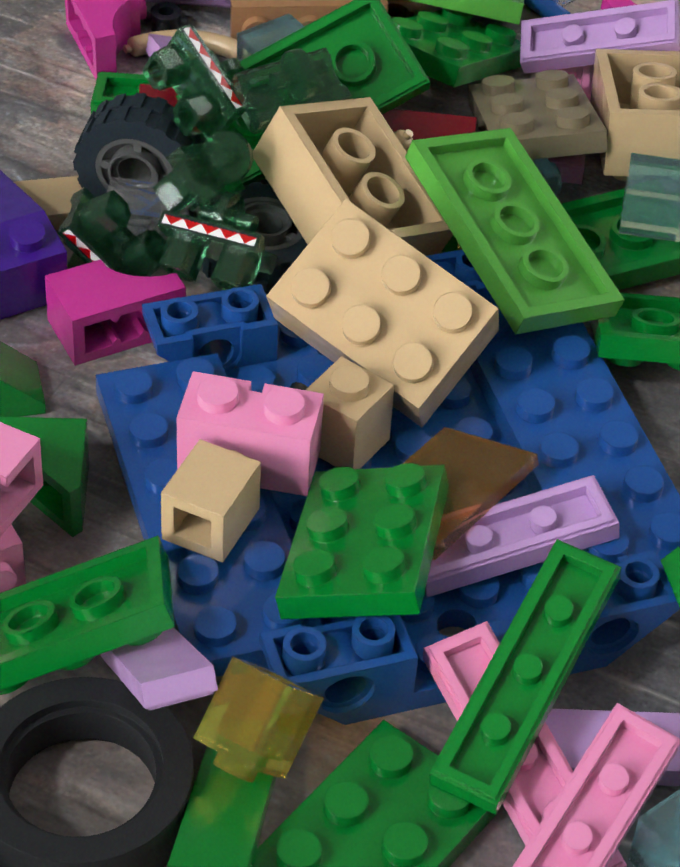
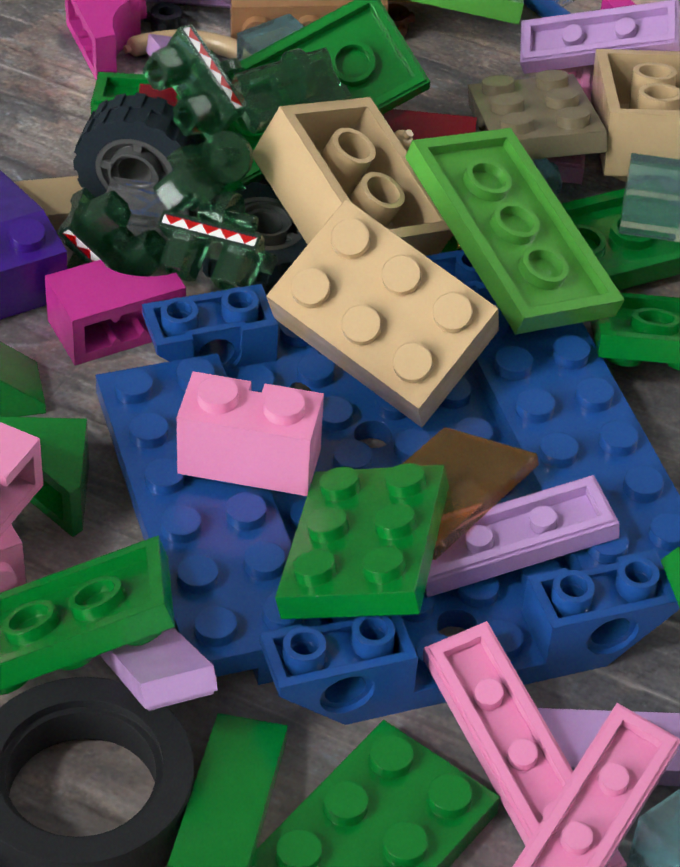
tan brick [161,439,261,563] -> none
clear yellow brick [193,657,324,782] -> none
tan brick [306,356,395,469] -> none
green plate [392,8,521,87] -> none
green tile [429,539,621,815] -> none

